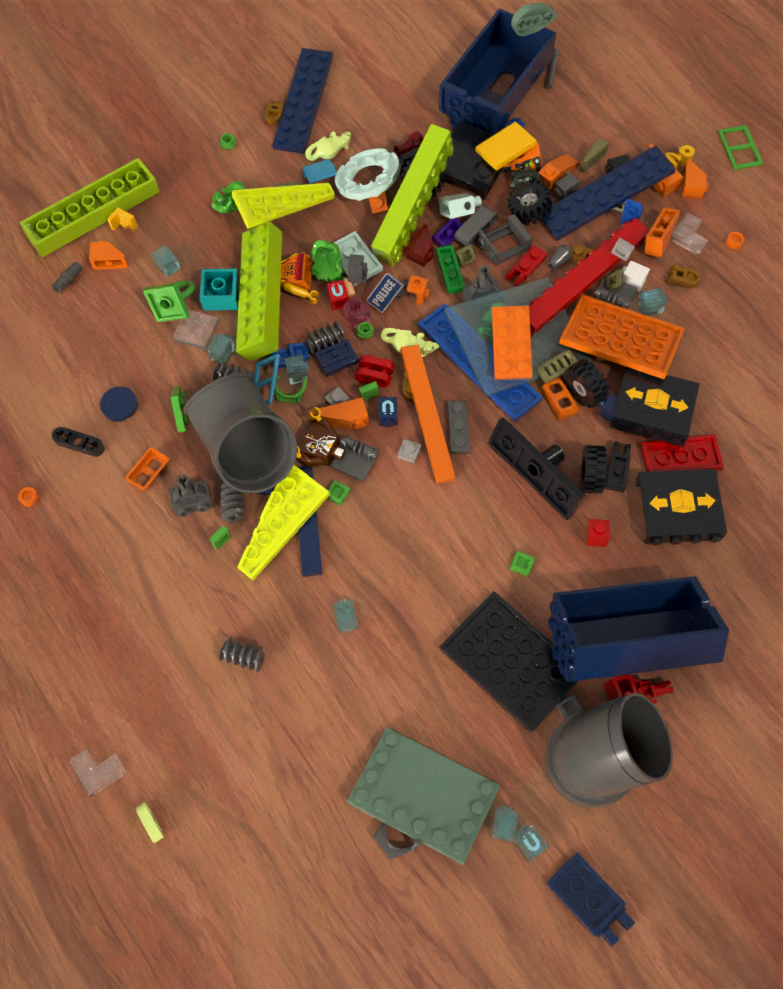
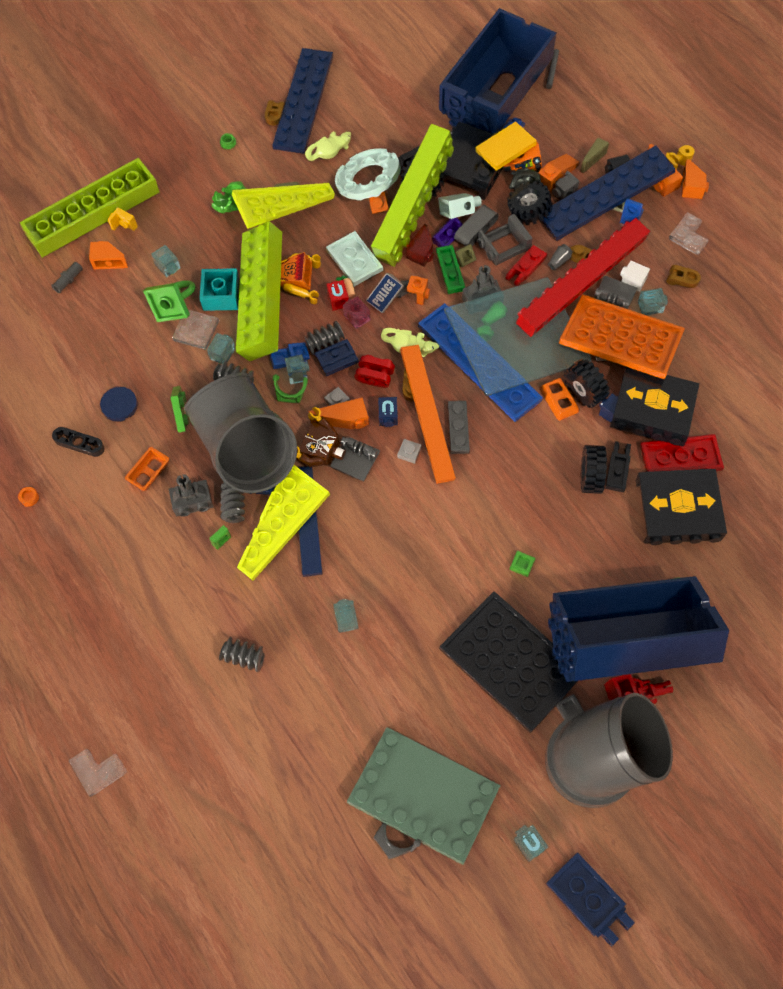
yellowish green beam [135,802,164,843] -> none
dark azure window [253,354,280,405] -> none
dark azure piece [302,159,337,184] -> none
bright green hair [311,240,343,282] -> none
bright green tile [327,480,351,506] -> none
dark grey brick [348,254,368,283] -> none
bright green plate [356,322,374,339] -> none
bright green tile [359,381,379,402] -> none
dark red connector [393,132,424,157] -> none
black plate [488,417,585,520] -> none
clear light blue brick [491,806,519,842] -> none
orange plate [492,306,532,380] -> none
sand green piece [511,3,557,36] -> none
olive slope [536,350,577,384] -> none
red brick [586,519,610,547] -> none
olive slope [606,269,622,291] -> none
light grey plate [611,238,635,261] -> none
orange slope [644,207,681,257] -> none
bright green window [718,125,763,170] -> none
orange tile [726,232,745,249] -> none

